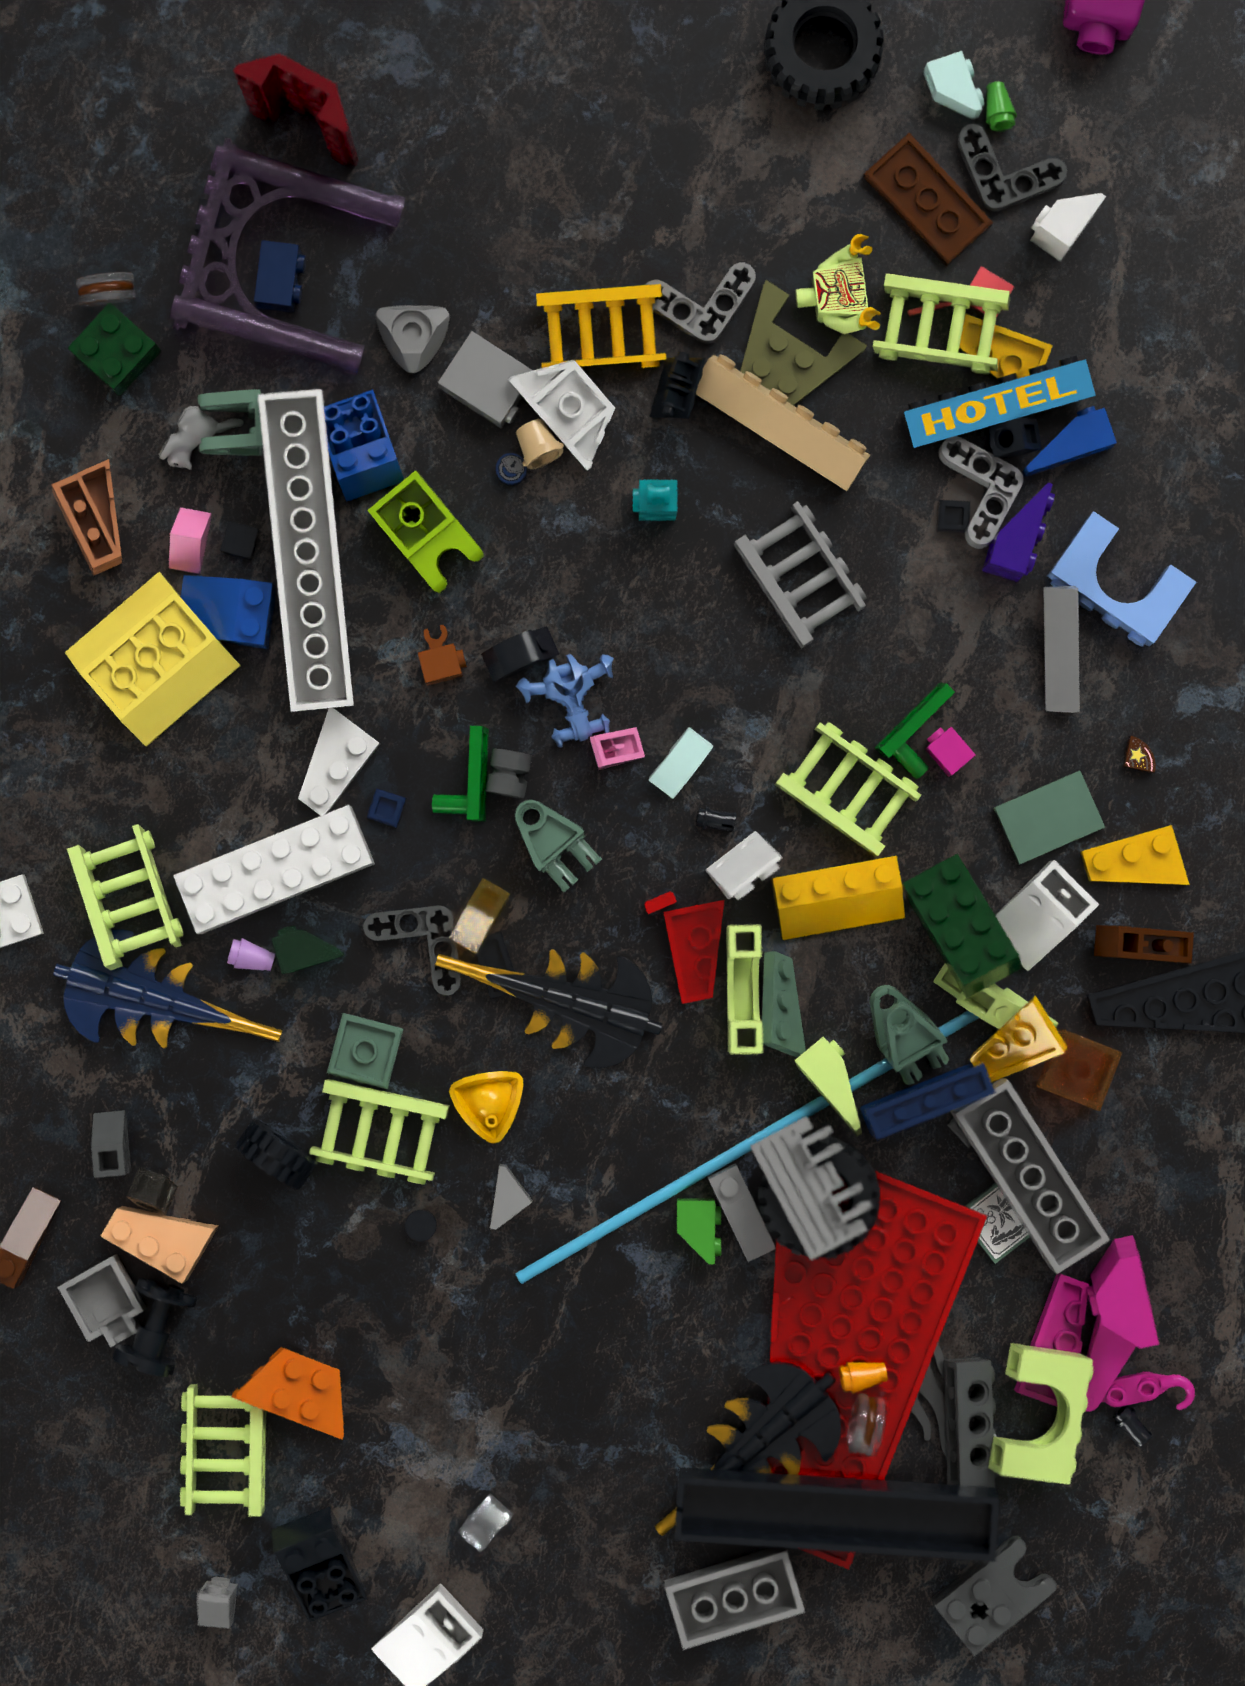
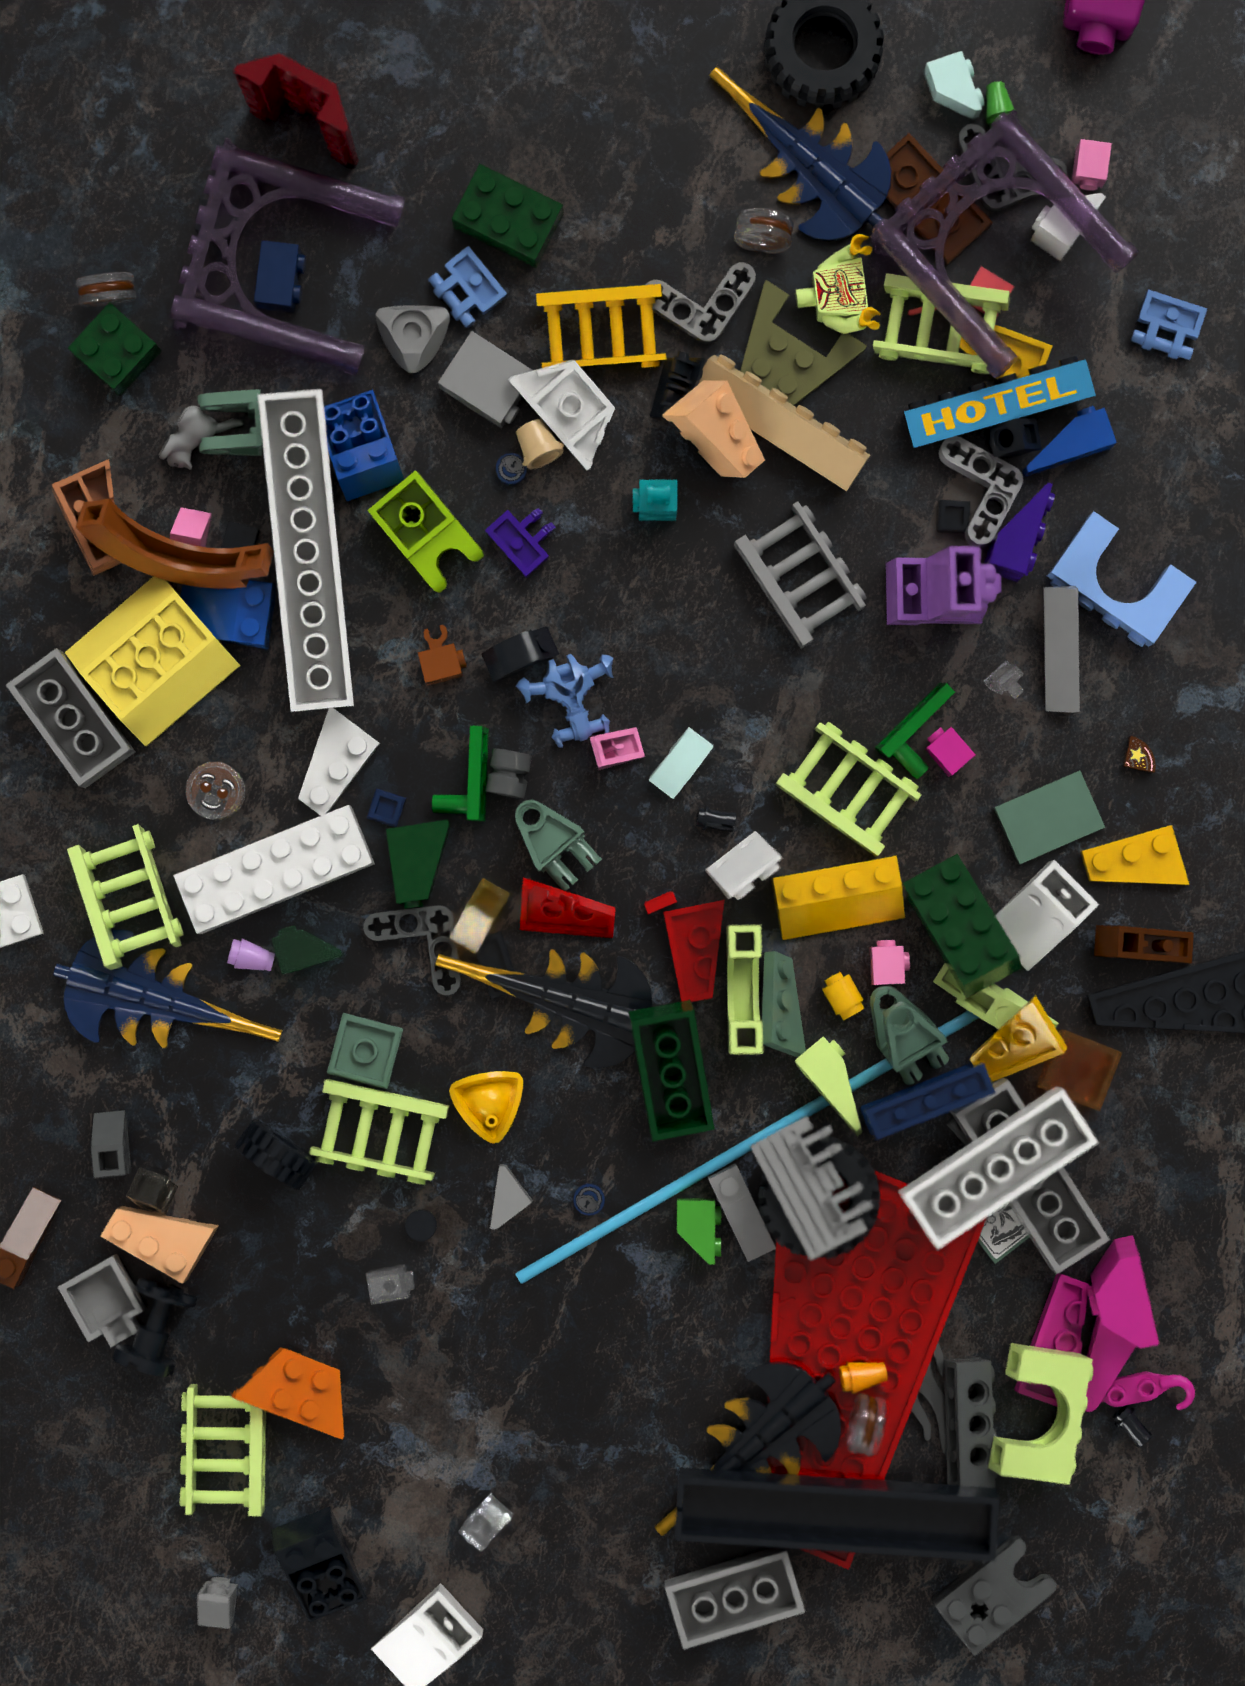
none -> light grey brick [6,648,135,788]
none -> dark orange arch [75,498,274,589]
none -> clear head [186,762,246,820]
none -> clear brick [366,1264,415,1305]
none -> dark green slope [386,820,450,909]
none -> medium blue plate [428,246,508,328]
none -> dark green brick [452,163,564,268]
none -> dark purple hinge [485,508,556,578]
none -> red wing [520,877,616,938]
none -> tile [573,1183,605,1216]
none -> dark green brick [628,1000,715,1141]
none -> light nougat wedge [662,380,765,478]
none -> dark blue animal [710,67,892,241]
none -> clear head [734,208,794,254]
none -> yellow brick [822,972,864,1020]
none -> bright pink brick [869,940,910,985]
none -> clear purple arch [870,109,1139,378]
none -> medium lavender brick [886,546,1001,625]
none -> white brick [898,1086,1098,1249]
none -> clear tile [983,661,1024,699]
none -> bright pink brick [1071,139,1112,191]
none -> medium blue plate [1130,289,1207,360]

